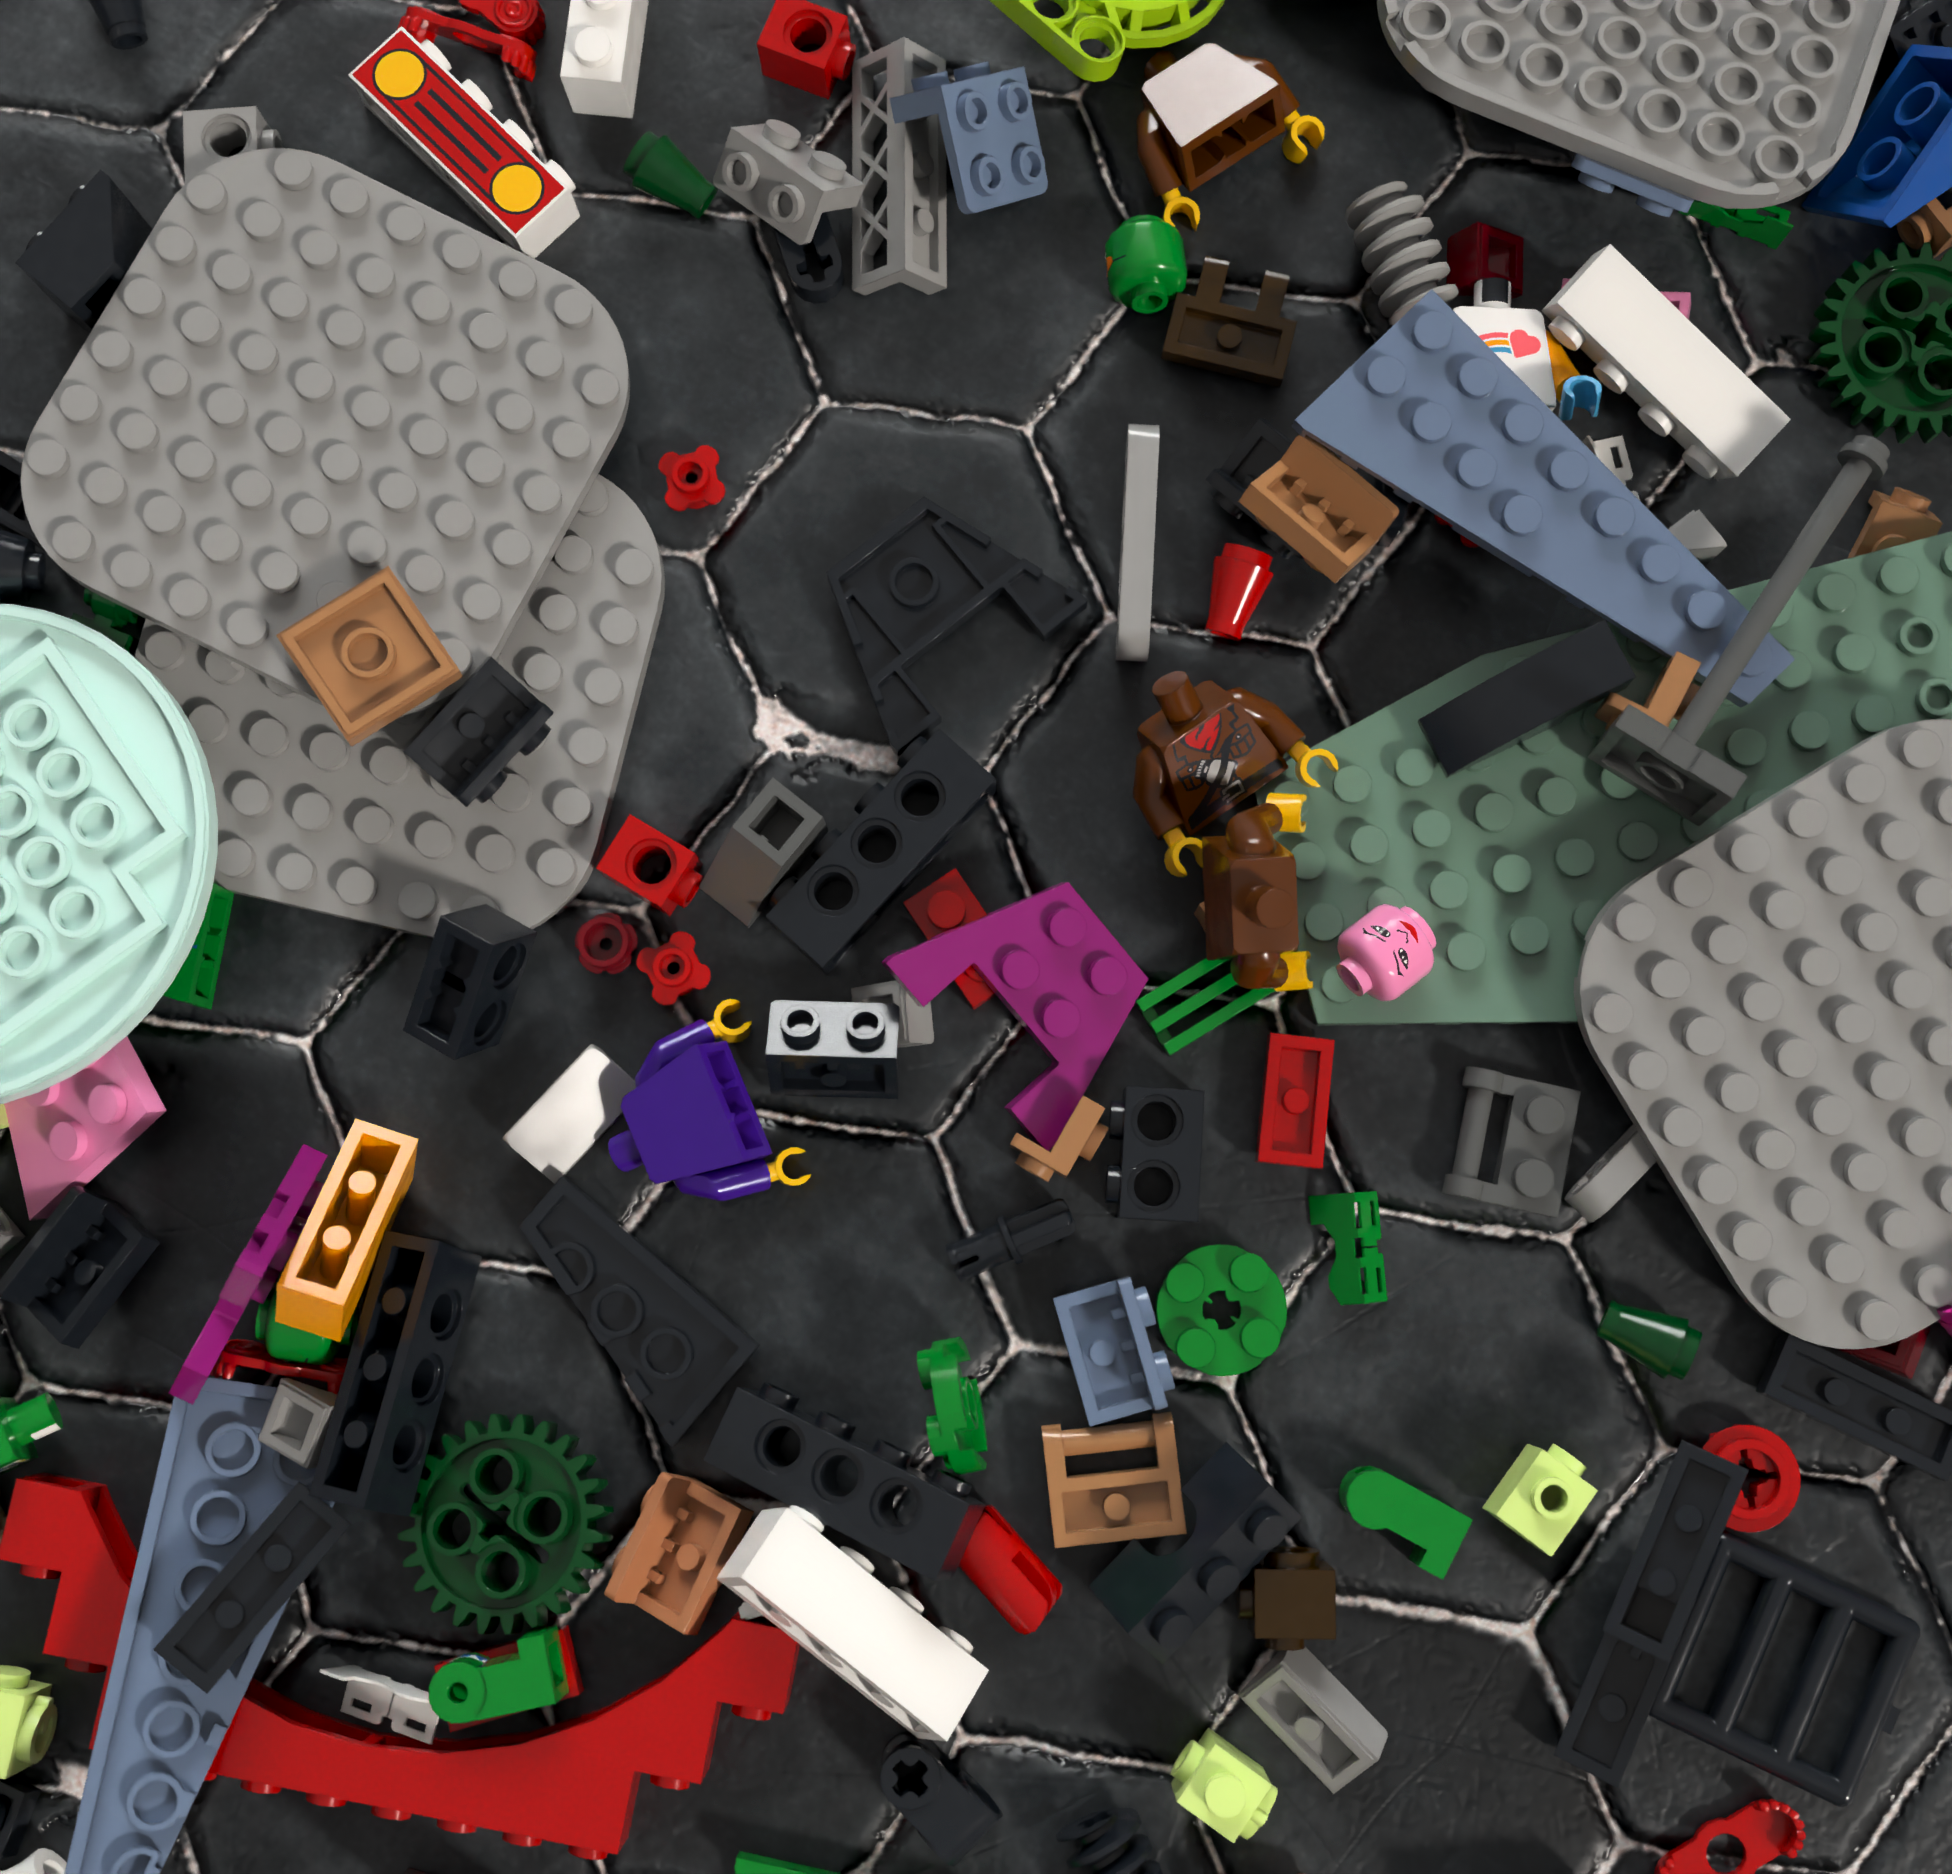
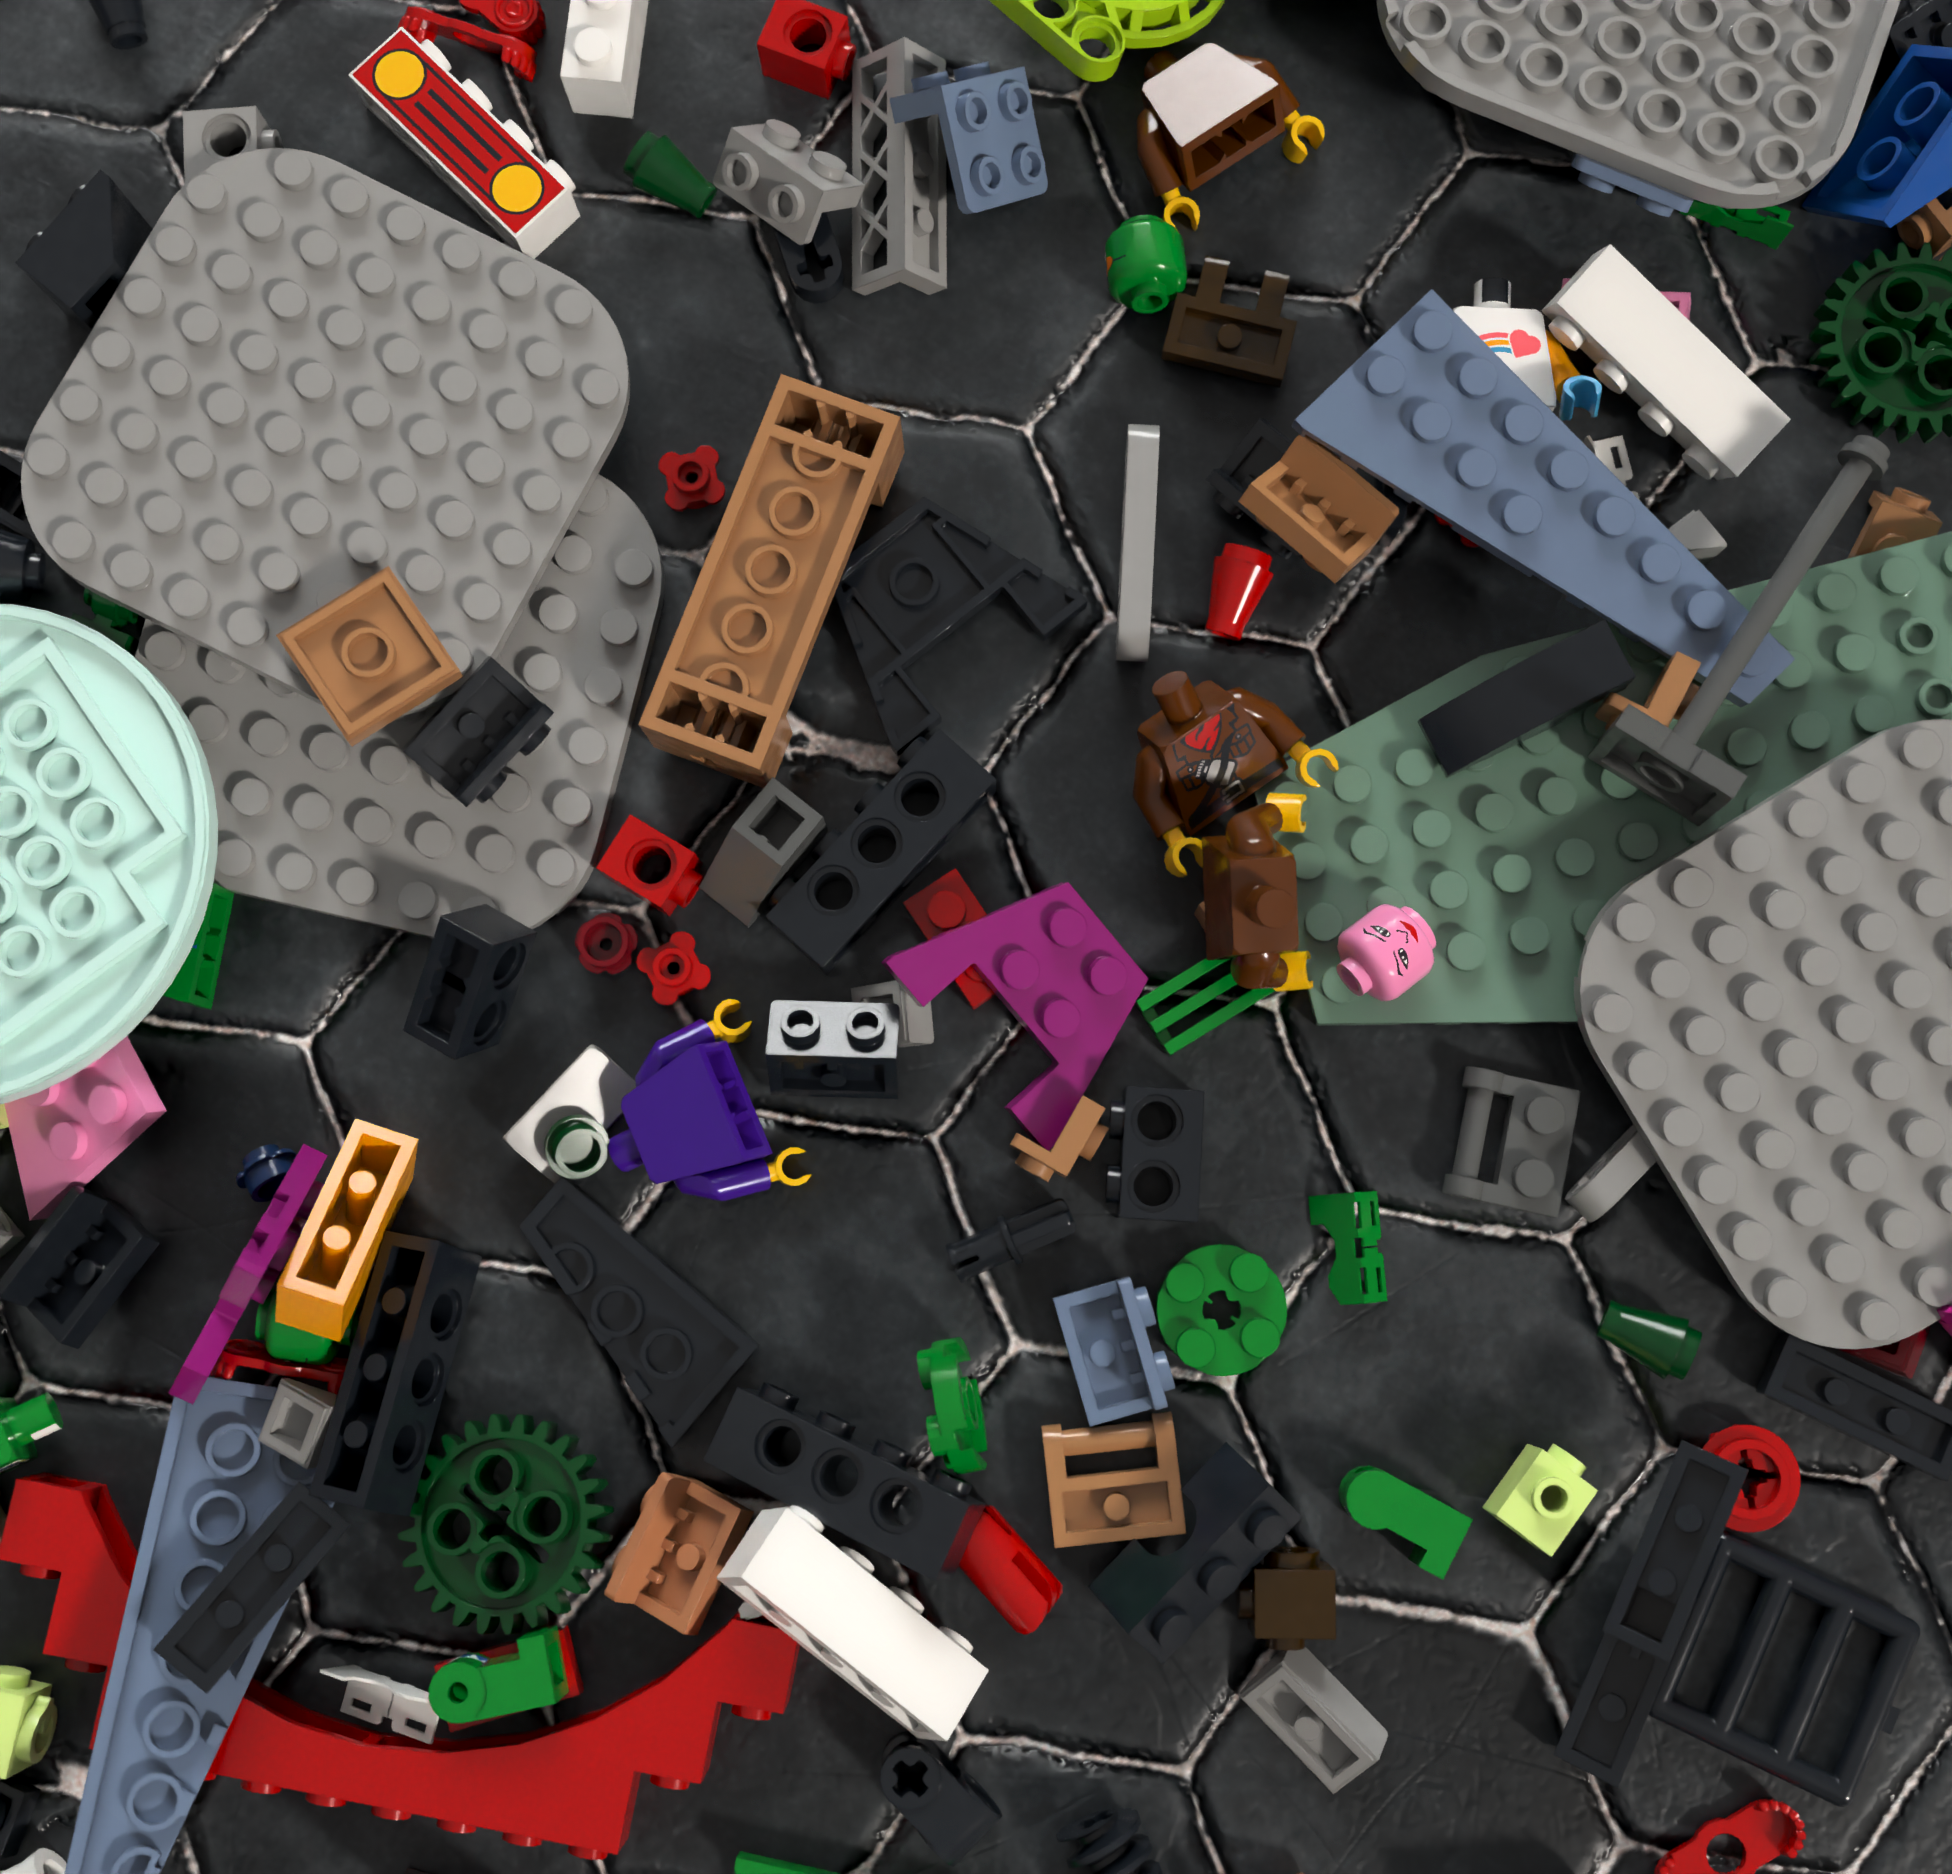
yellowish green brick [1171,1727,1278,1843] -> none
red plate [1255,1033,1335,1169] -> none
light grey piece [1345,181,1459,325] -> none
dark red slope [1446,222,1524,298] -> none
none -> dark blue plate [236,1144,297,1202]
none -> plate [544,1114,610,1179]
none -> medium nougat plate [638,374,905,788]

